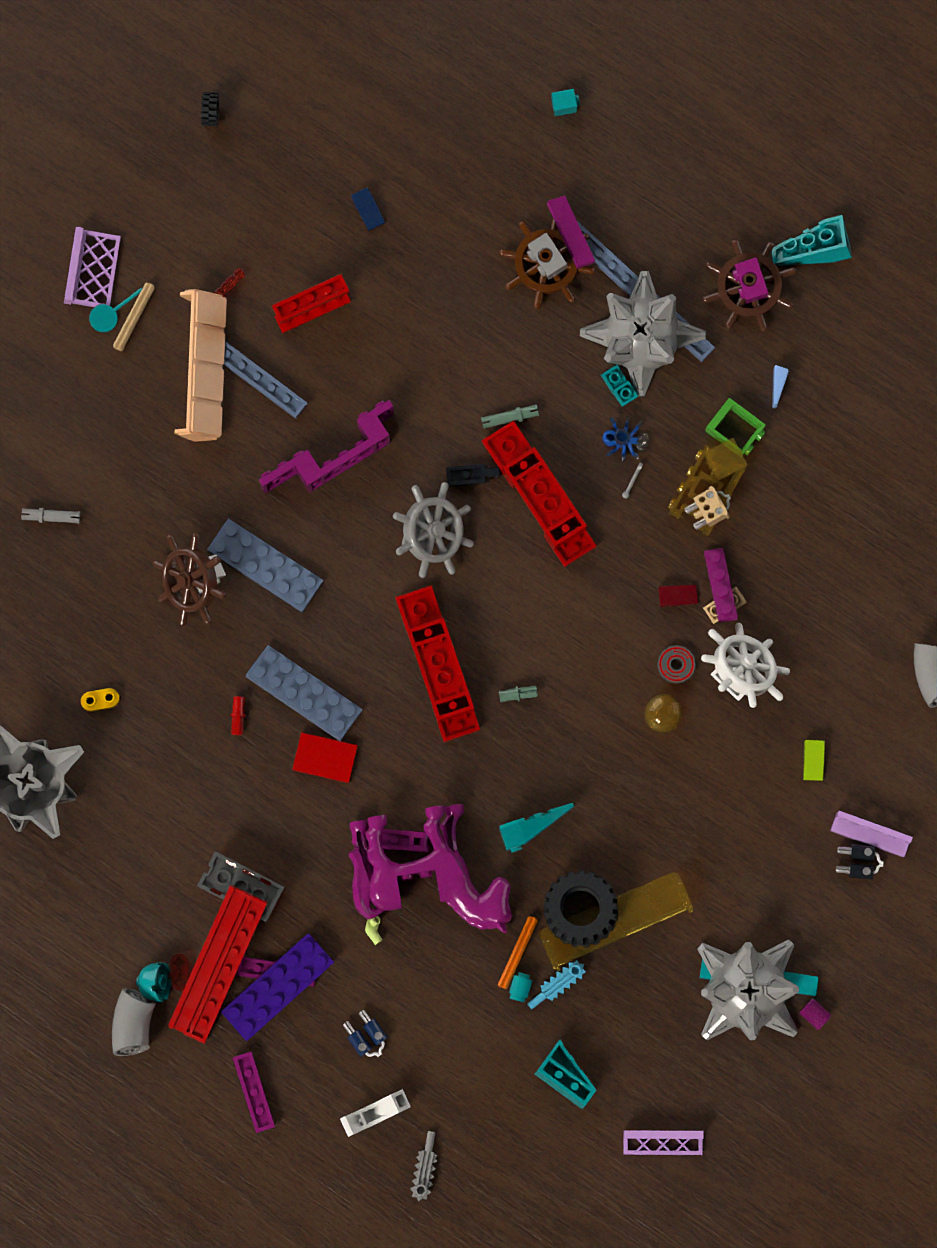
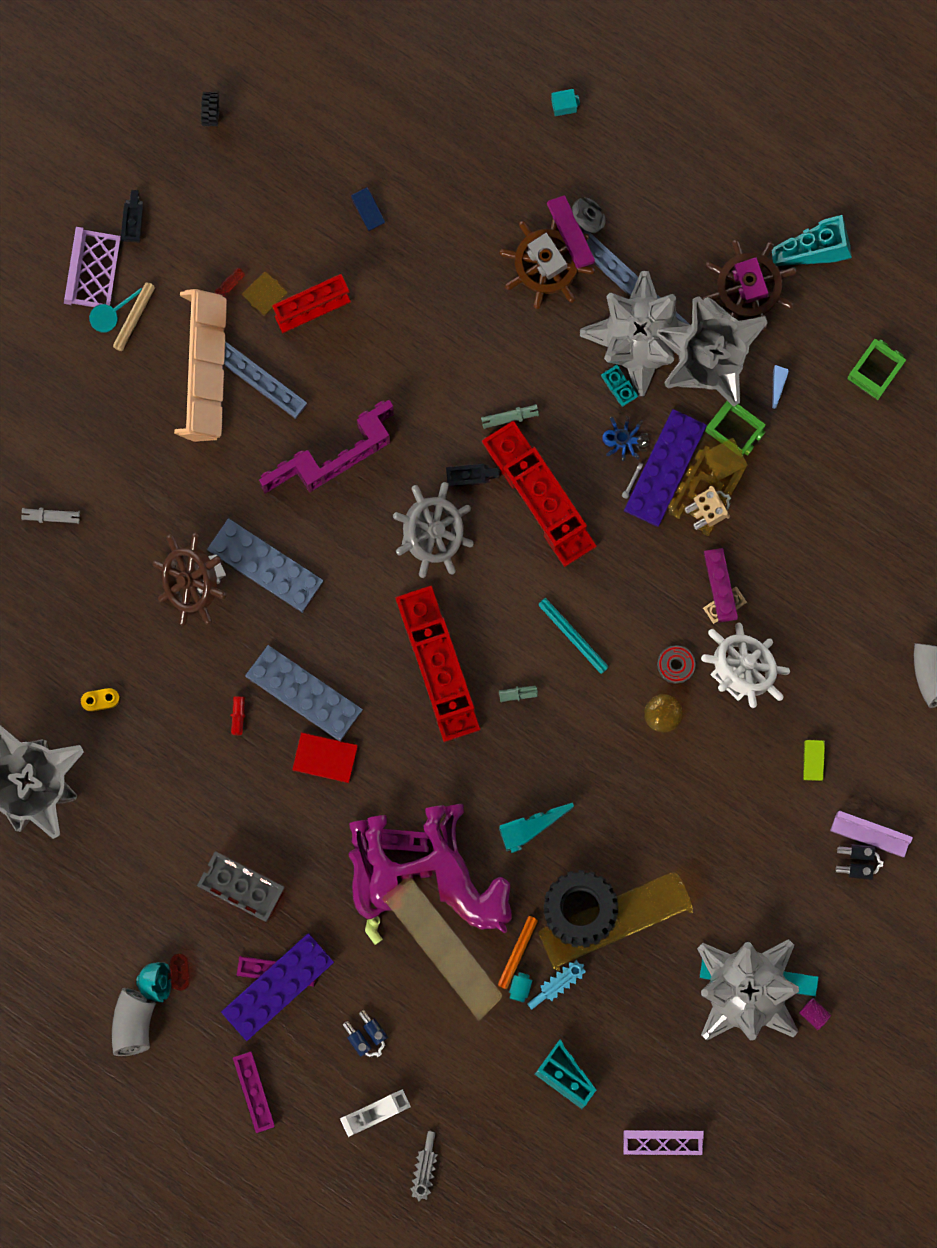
red plate [168,885,268,1044] -> none
dark red slope [658,585,698,608] -> none
none -> black hinge [121,190,144,243]
none -> clear yellow piece [242,272,287,316]
none -> clear yellow piece [382,878,502,1021]
none -> teal axle [539,598,608,674]
none -> dark grey tile [572,197,606,233]
none -> dark purple plate [624,409,707,527]
none -> light grey piece [657,297,767,407]
none -> bright green window [847,339,906,400]

